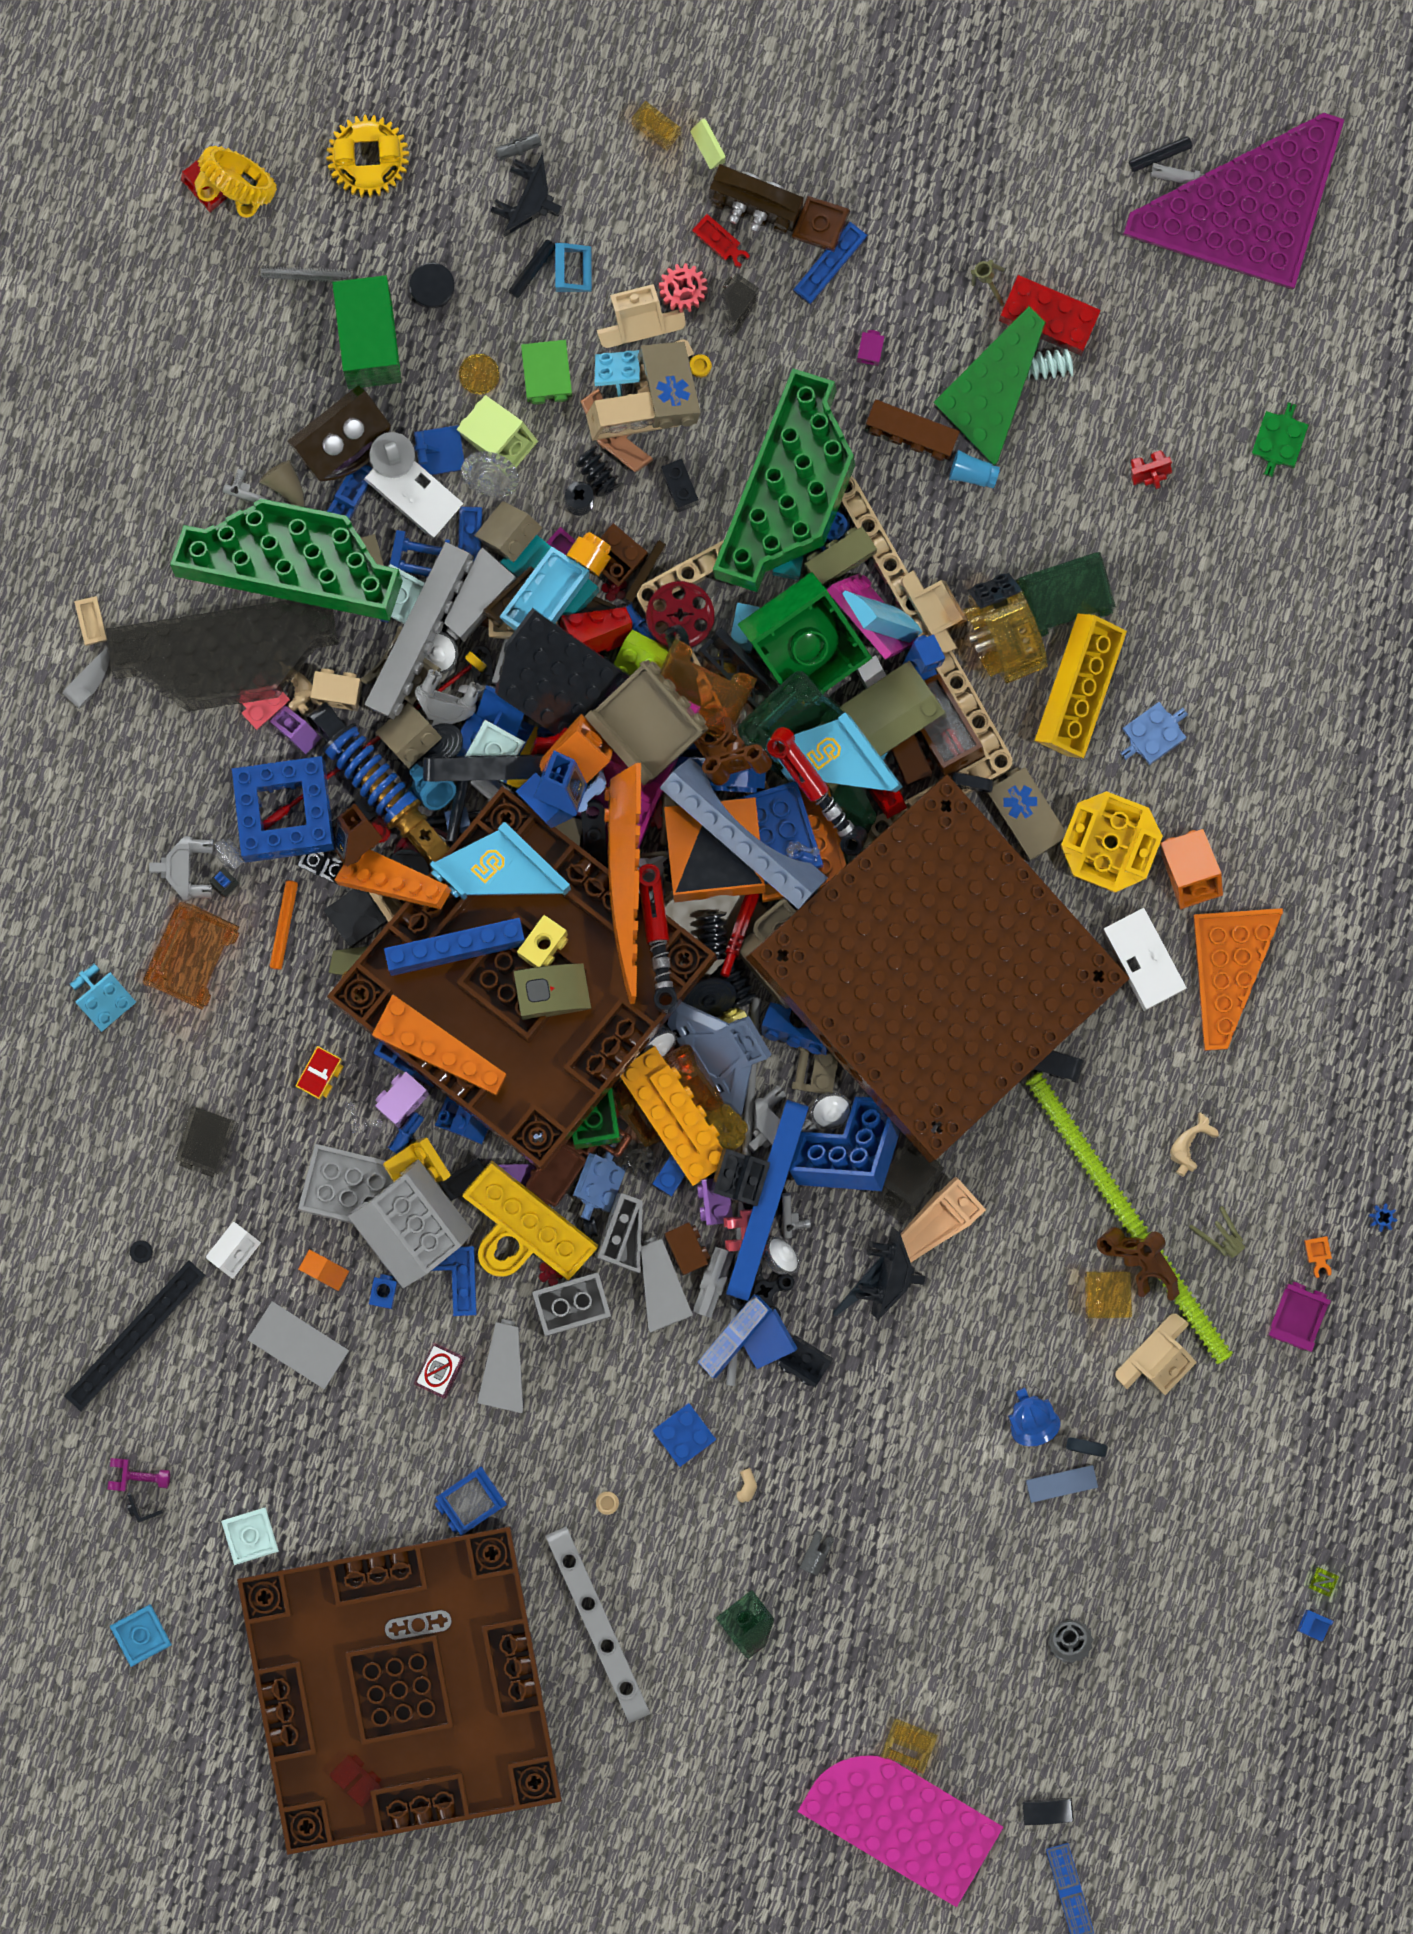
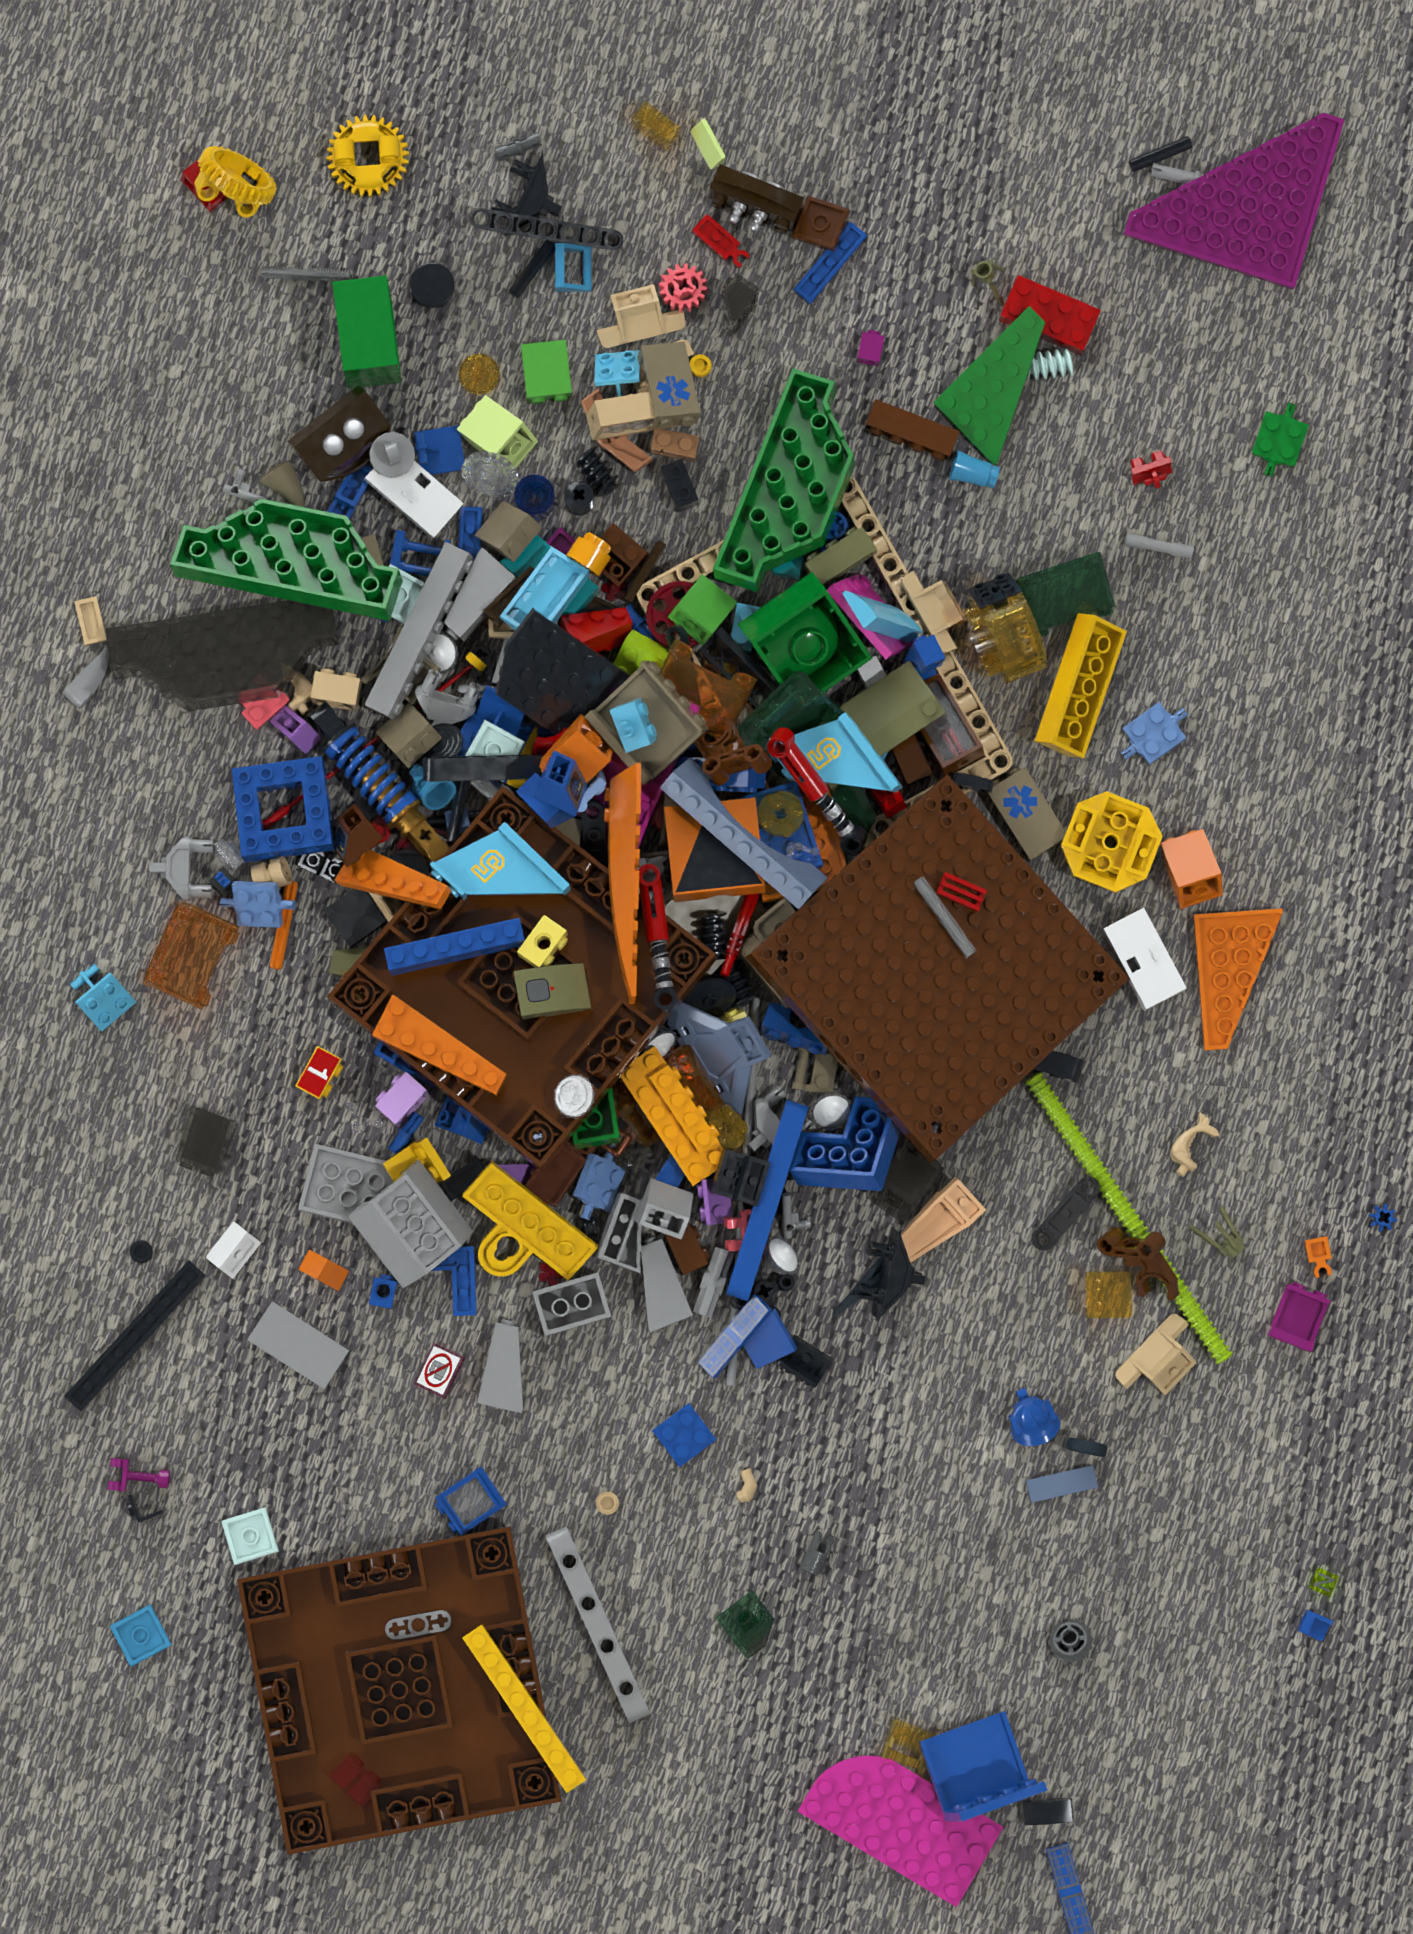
none -> medium blue plate [220,881,296,928]
none -> tan wheel [251,856,292,888]
none -> yellow brick [463,1624,586,1793]
none -> black beam [468,208,624,250]
none -> clear blue piece [514,474,555,521]
none -> clear piece [553,1074,596,1119]
none -> medium azure brick [610,698,657,753]
none -> light grey slope [634,1178,693,1240]
none -> medium nougat brick [651,428,699,463]
none -> bright green panel [668,574,738,646]
none -> clear yellow plate [758,791,804,838]
none -> light grey axle [913,876,977,958]
none -> blue bracket [918,1711,1047,1822]
none -> red tile [936,872,987,912]
none -> black plate [1032,1176,1101,1251]
none -> light grey piece [1125,533,1194,559]

